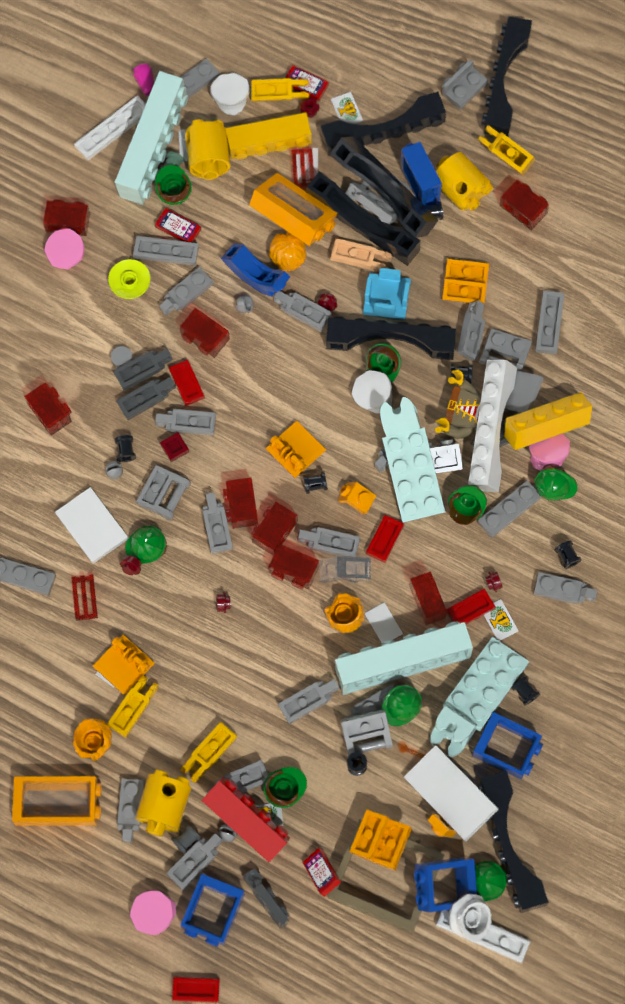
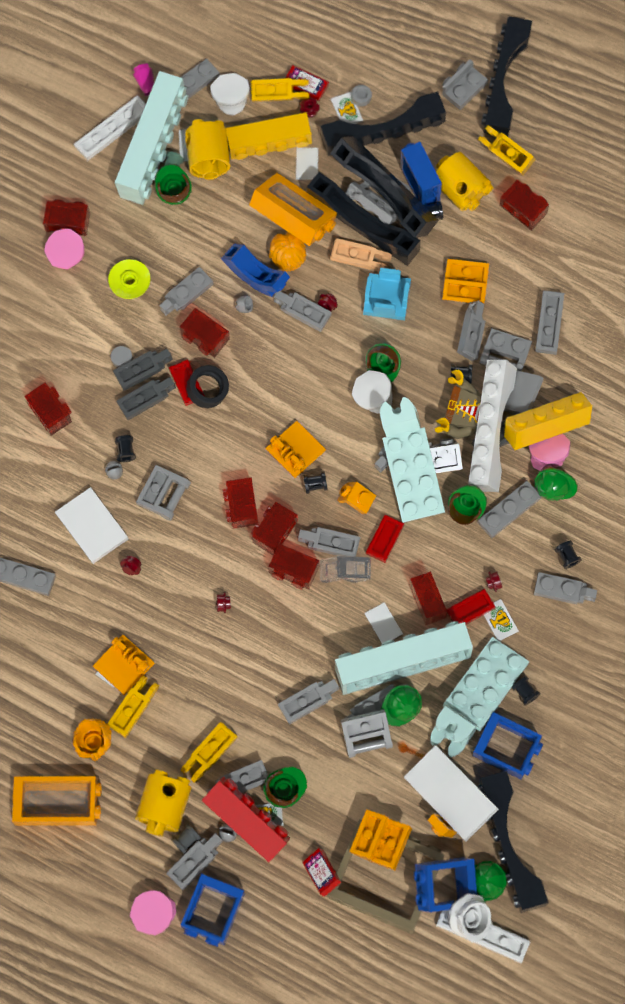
clear red tile [71,574,98,621] -> none
light grey hinge [117,779,145,843] -> none
green piece [125,525,167,564] -> none
light grey plate [133,236,199,266] -> none
tile [155,208,202,243] -> none
light grey hinge [155,409,216,436] -> none
dark red plate [159,432,189,462] -> none
red tile [172,977,220,1003] -> none
light grey hinge [203,493,233,554] -> none
dark grey hinge [243,869,289,929] -> none
clear red tile [292,148,314,190] -> none
light orange hair [324,593,365,633] -> none
black arch [326,316,456,360] -> none
black bush [347,752,367,776] -> none
none -> black tyre [186,365,229,409]
none -> light grey tile [351,85,372,106]

